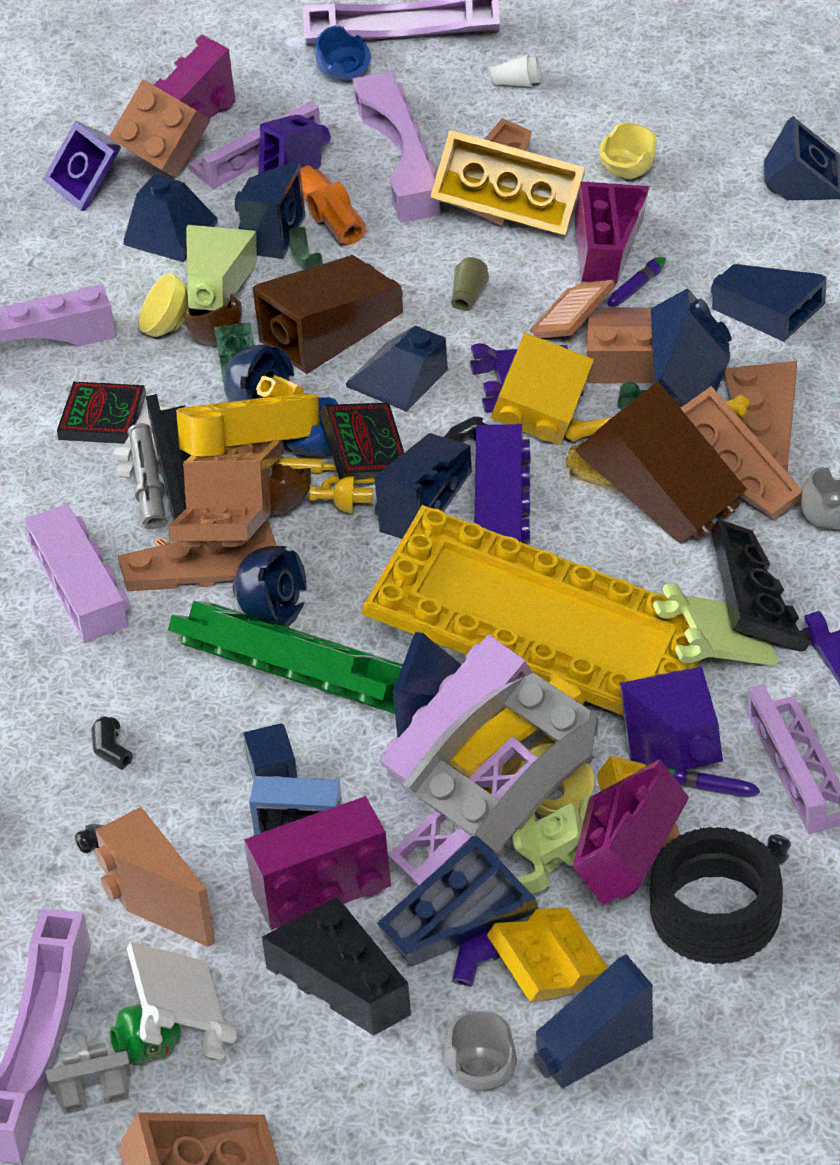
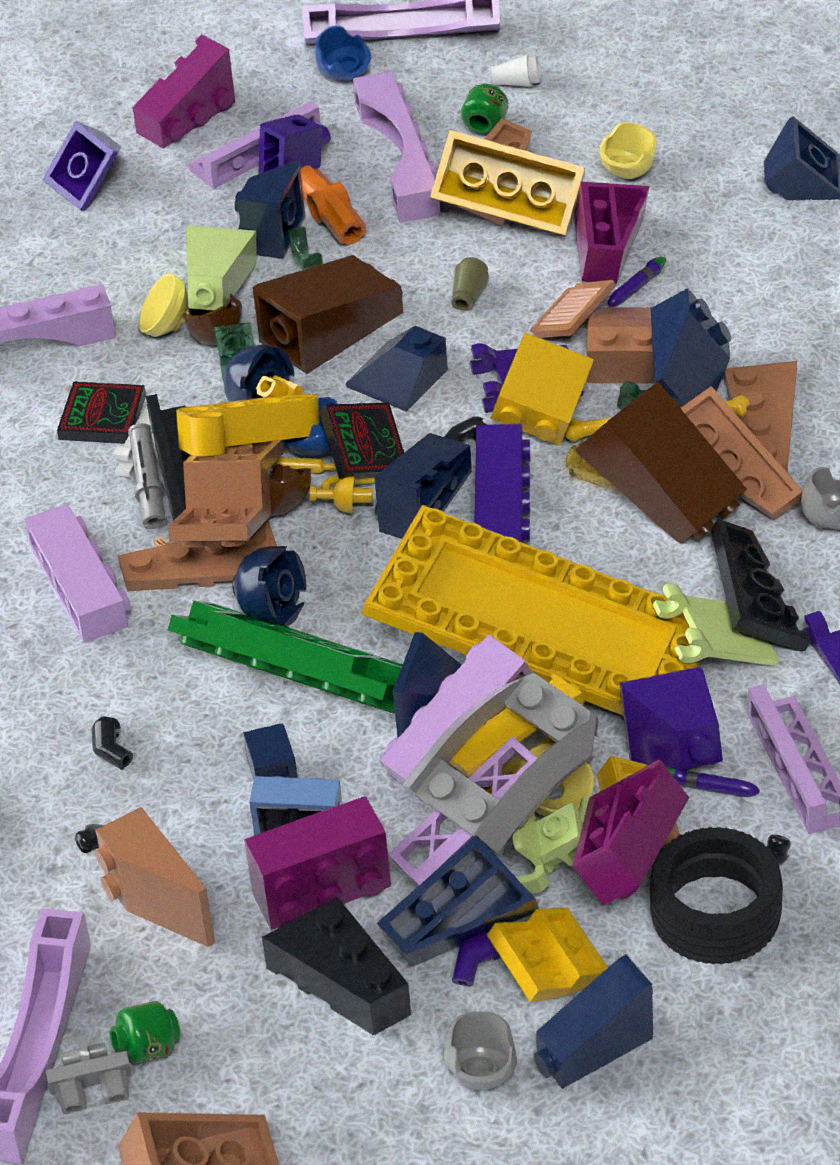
nougat brick [109,79,211,178] -> none
dark blue slope [123,174,218,262] -> none
white flag [127,942,237,1060] -> none
dark blue slope [711,264,827,342] -> none
none -> green head [461,84,509,134]

